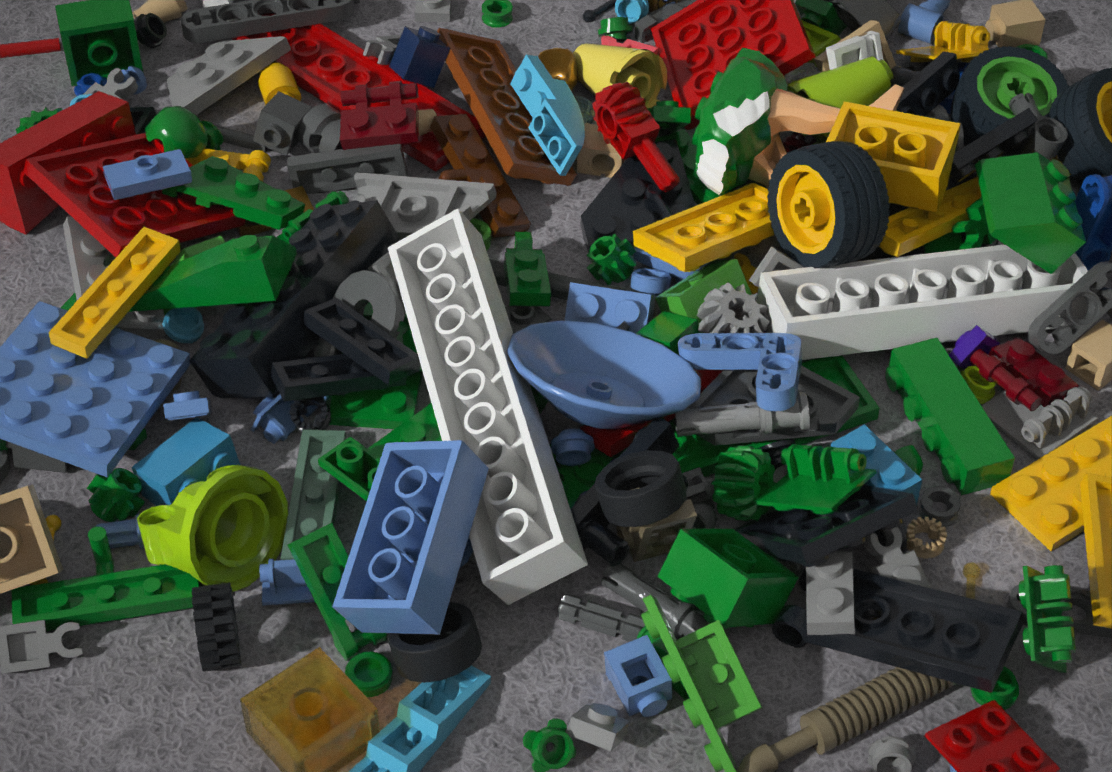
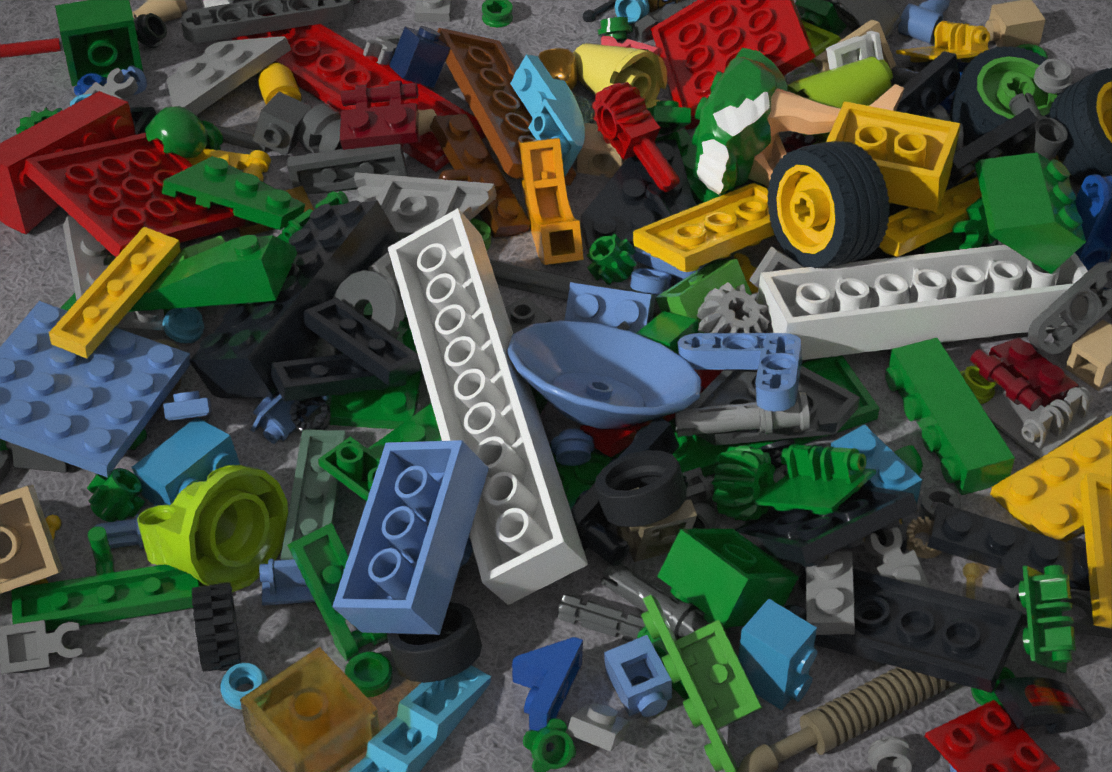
medium blue plate [103,149,192,200] -> none
green hinge [504,232,551,307] -> none
dark purple plate [948,325,1001,370] -> none
none -> medium azure plate [220,663,269,710]
none -> blue slope [512,637,583,731]
none -> light orange arch [519,138,584,265]
none -> dark azure brick [738,599,817,710]
none -> black hinge [927,503,1090,591]
none -> slope [994,677,1093,734]
none -> light grey plate [1034,59,1073,93]

